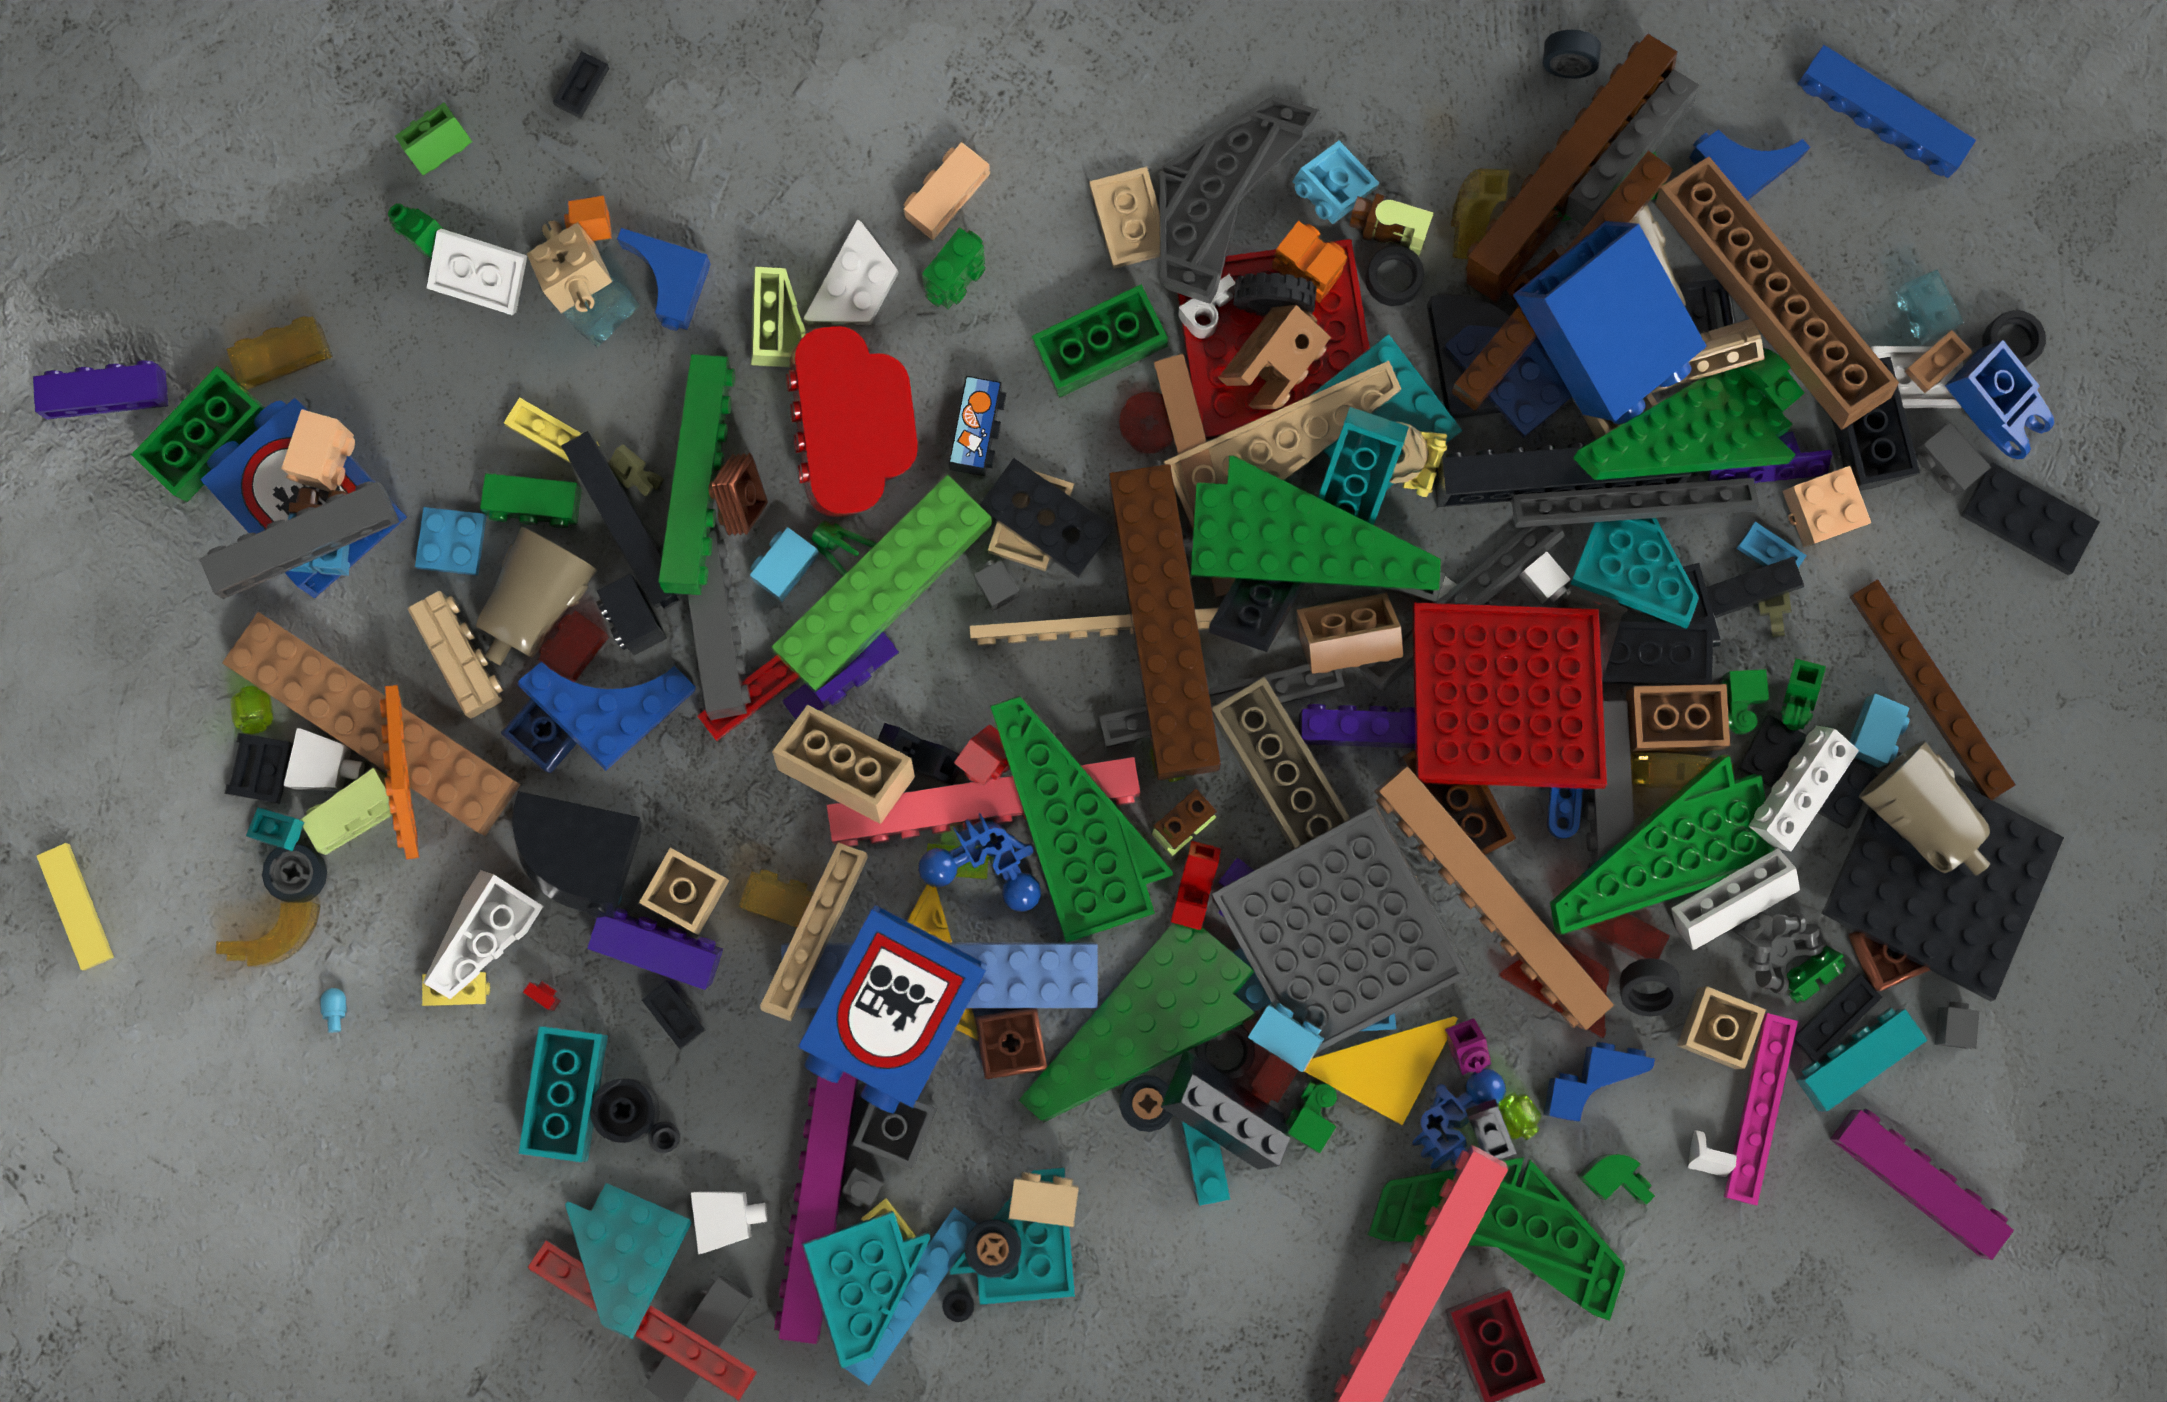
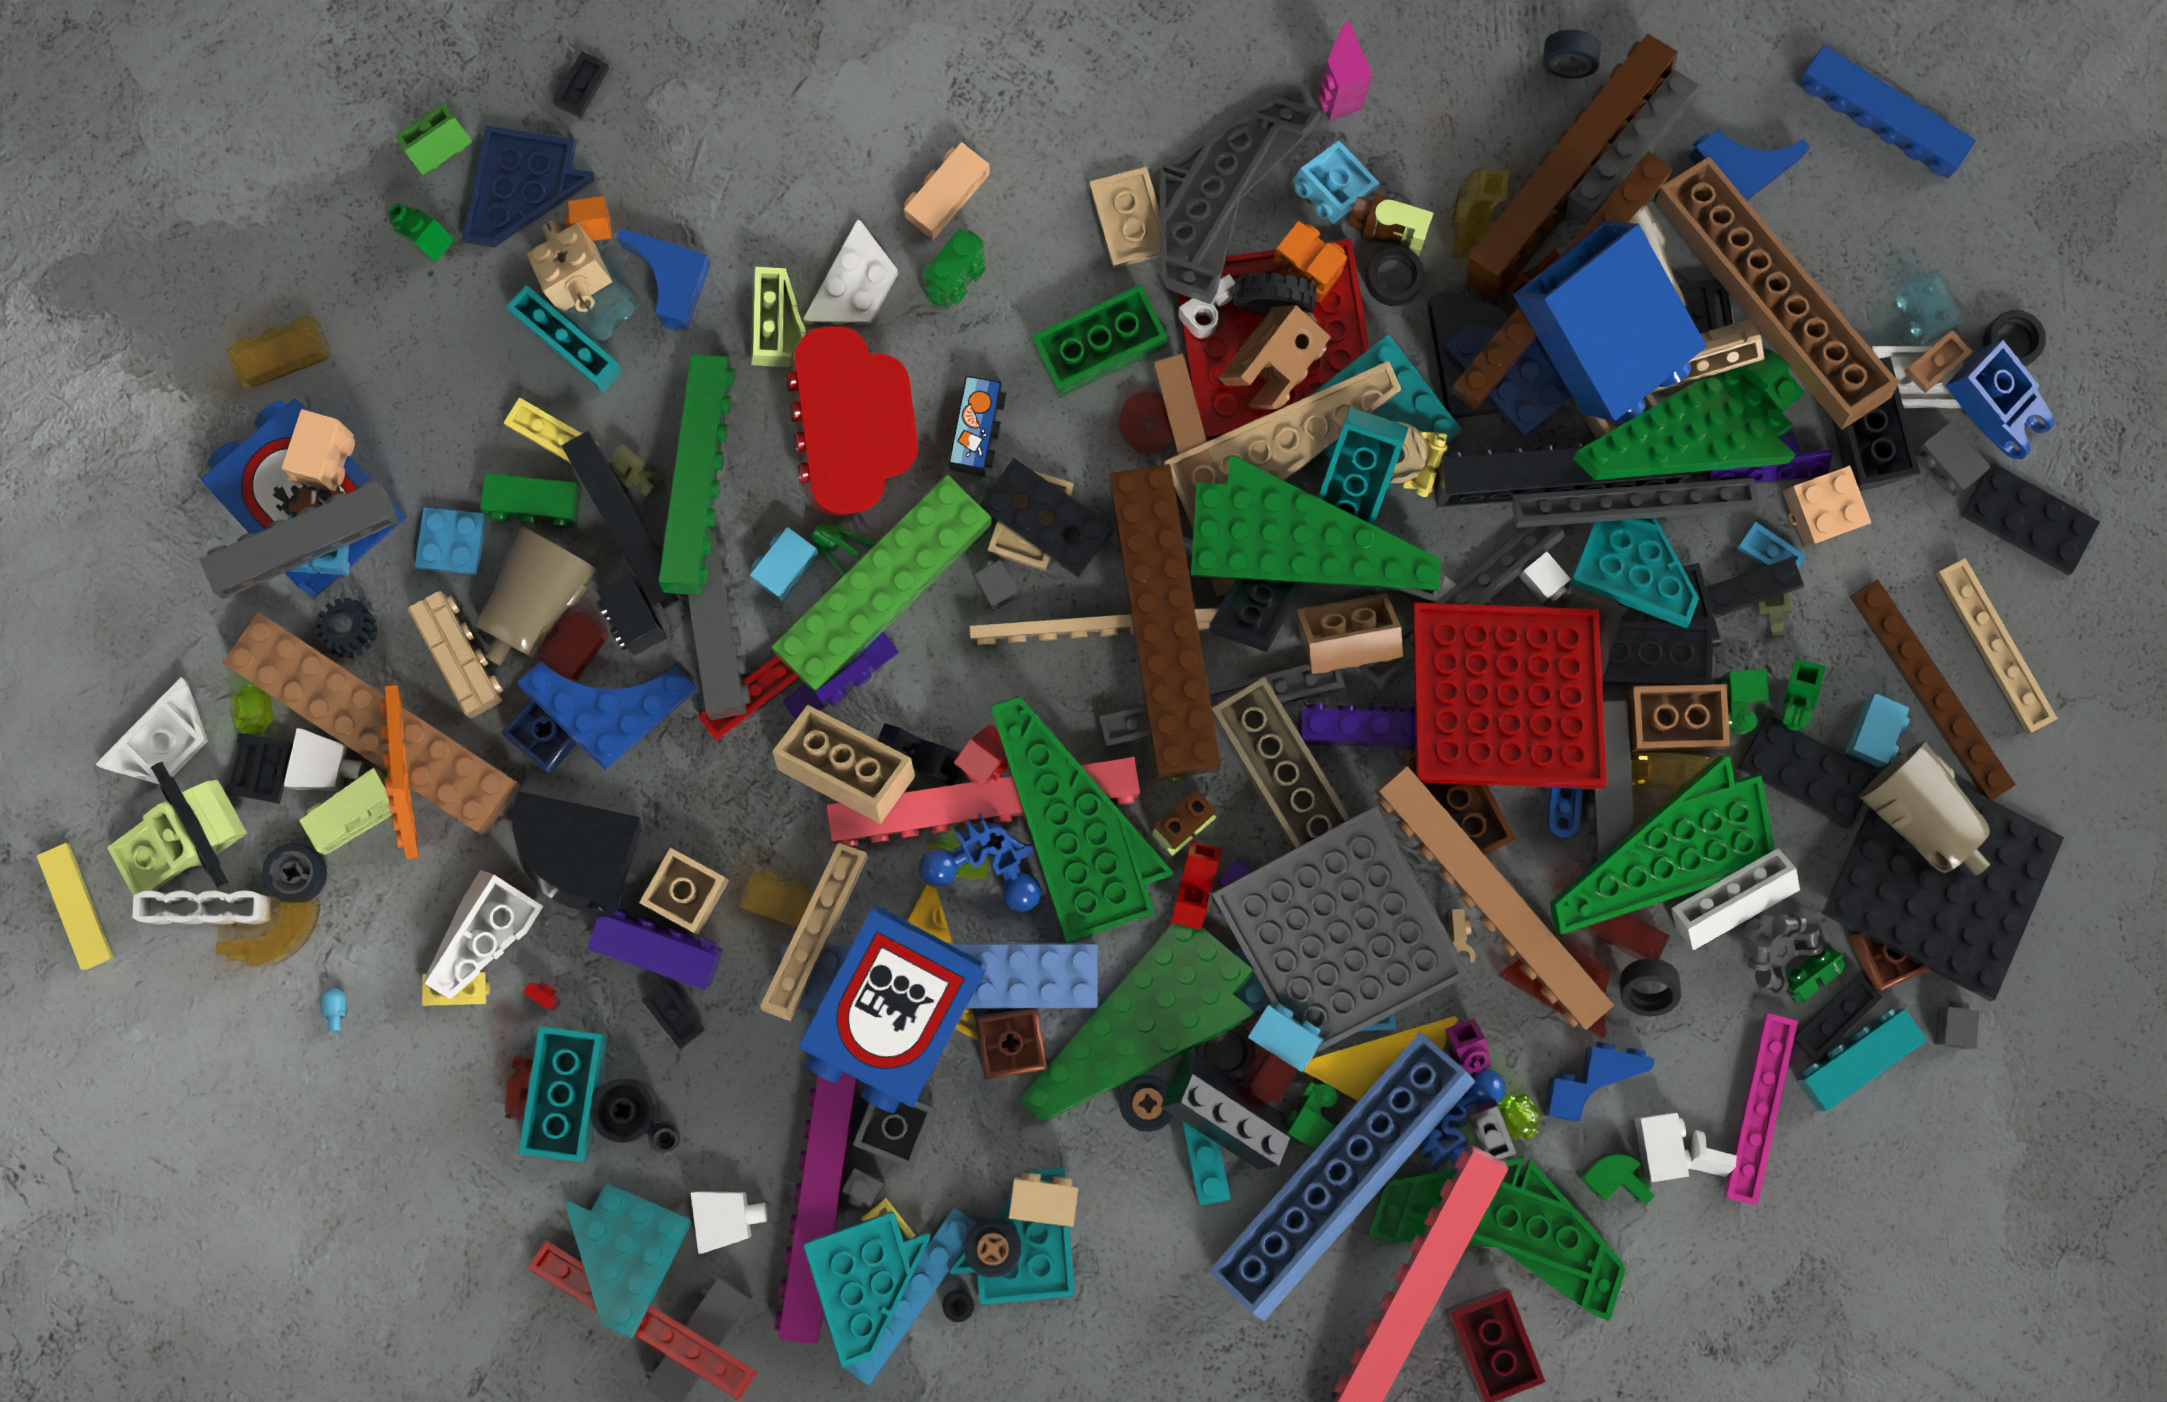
dark purple brick [33,360,168,420] -> none
green brick [131,366,265,502] -> none
teal plate [246,807,305,851] -> none
white plate [427,229,527,315] -> none
copper brick [709,452,768,536] -> none
tan brick [1677,986,1766,1069] -> none
white brick [1749,725,1859,852] -> none
magenta brick [1830,1109,2014,1260] -> none
none -> white wing [96,677,208,785]
none -> yellowish green piece [107,762,247,895]
none -> white brick [132,891,271,925]
none -> black wheel [315,598,377,658]
none -> dark blue wing [462,125,595,248]
none -> clear red plate [505,1055,533,1120]
none -> teal brick [506,285,623,394]
none -> medium blue brick [1209,1032,1475,1321]
none -> dark pink slope [1316,21,1373,121]
none -> tan plate [1447,909,1476,963]
none -> white brick [1634,1113,1692,1182]
none -> tan plate [1935,558,2058,734]

